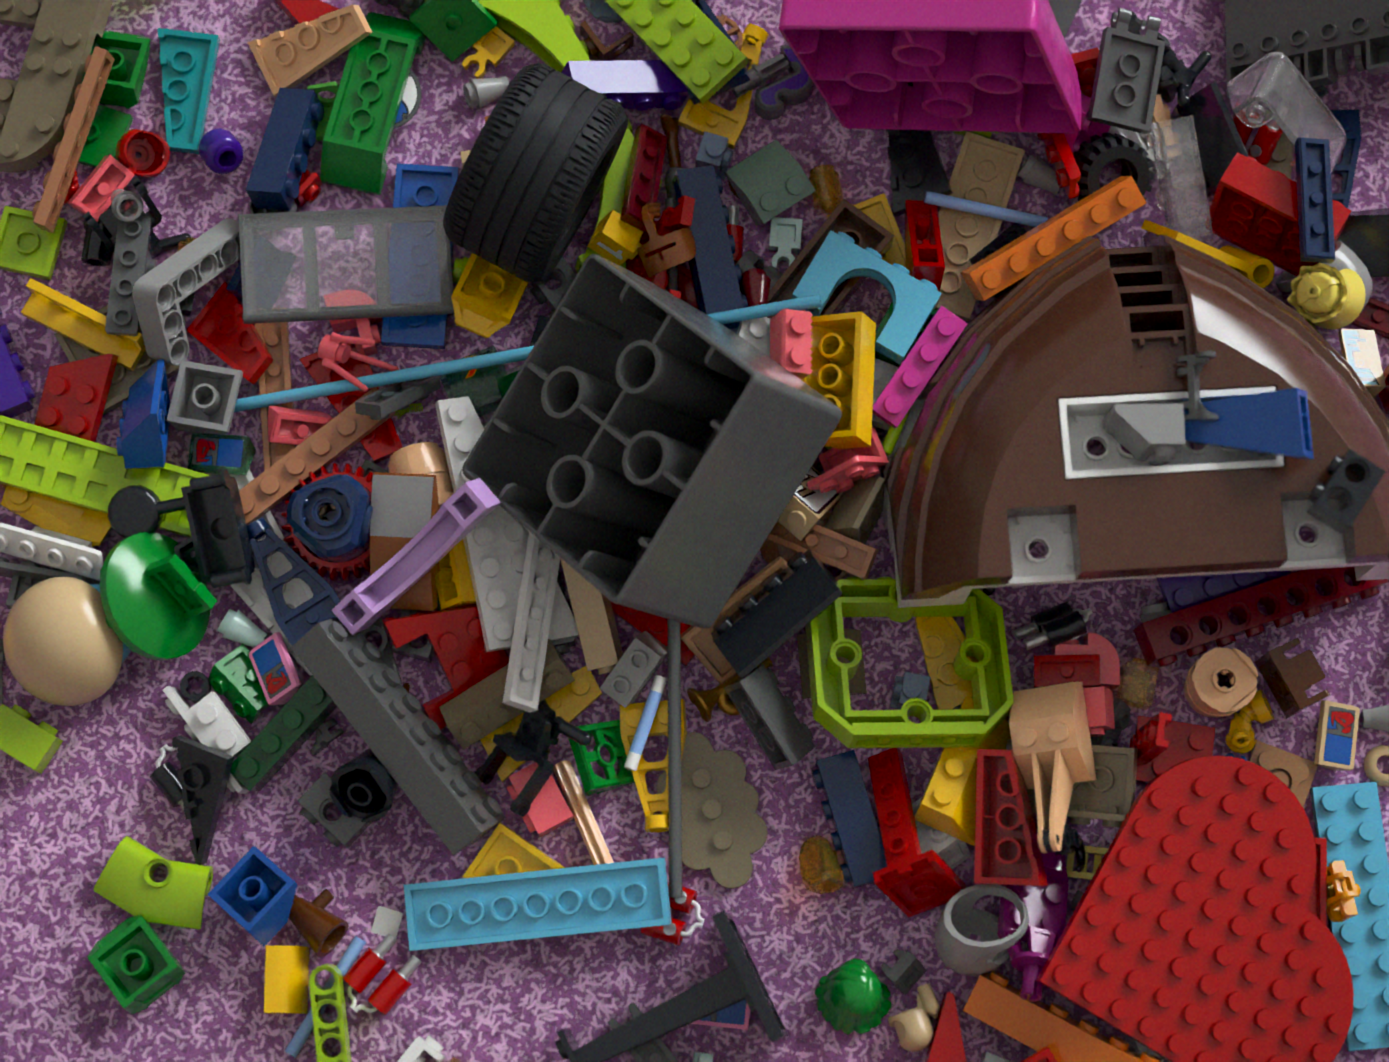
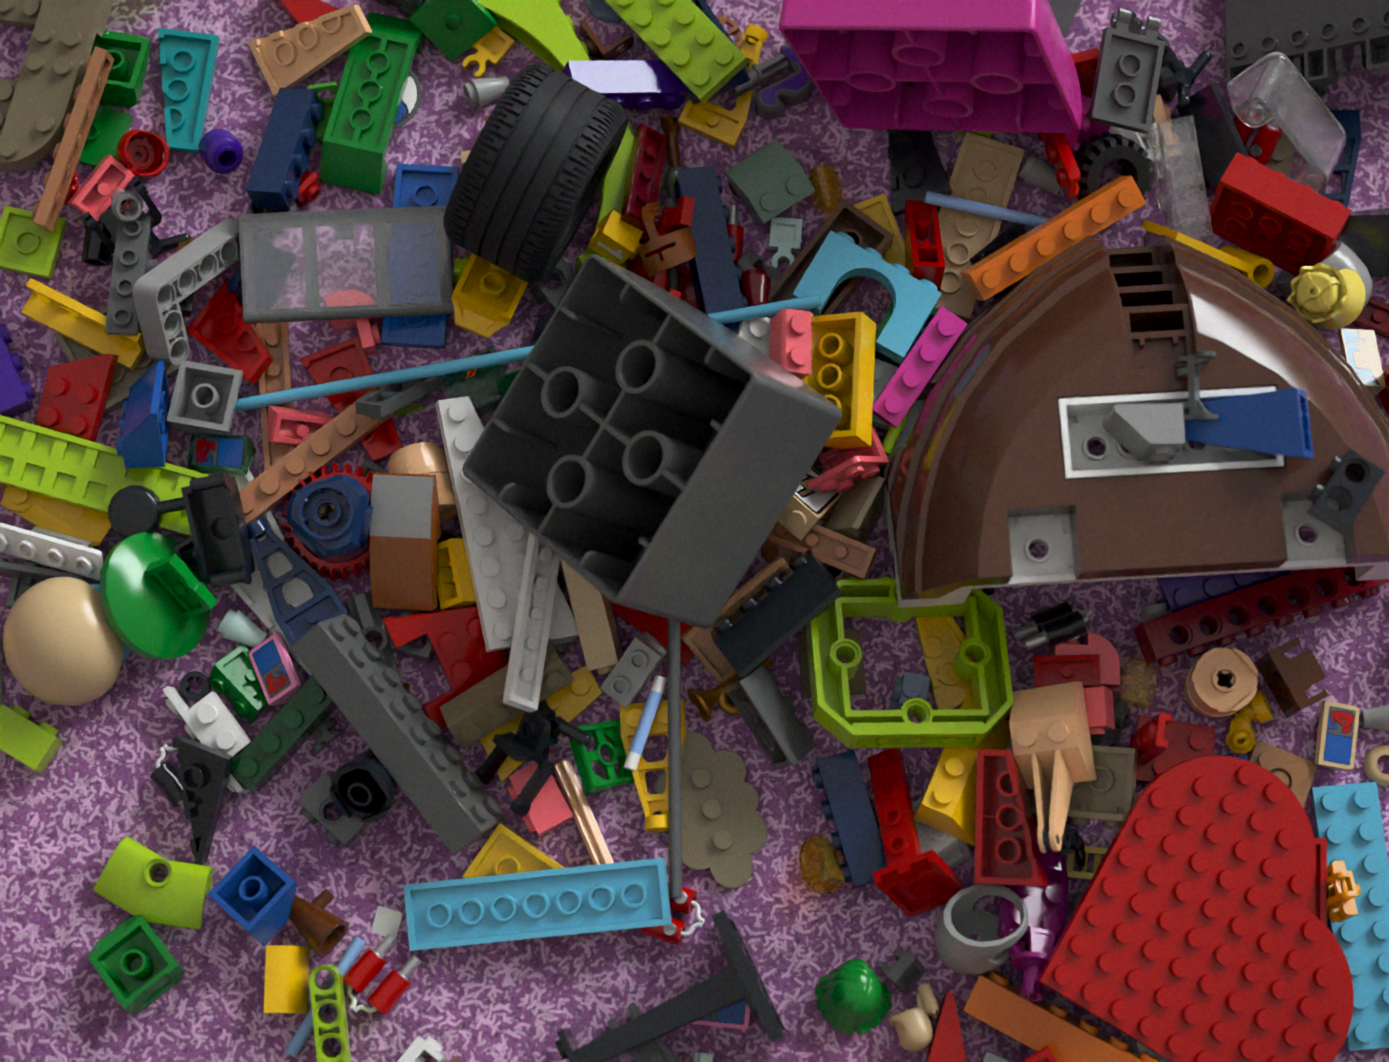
coral plant [318,332,399,392] -> none
lavender arch [331,478,501,635] -> none
sand blue brick [695,131,734,180] -> none
dark blue tile [1295,137,1335,264] -> none

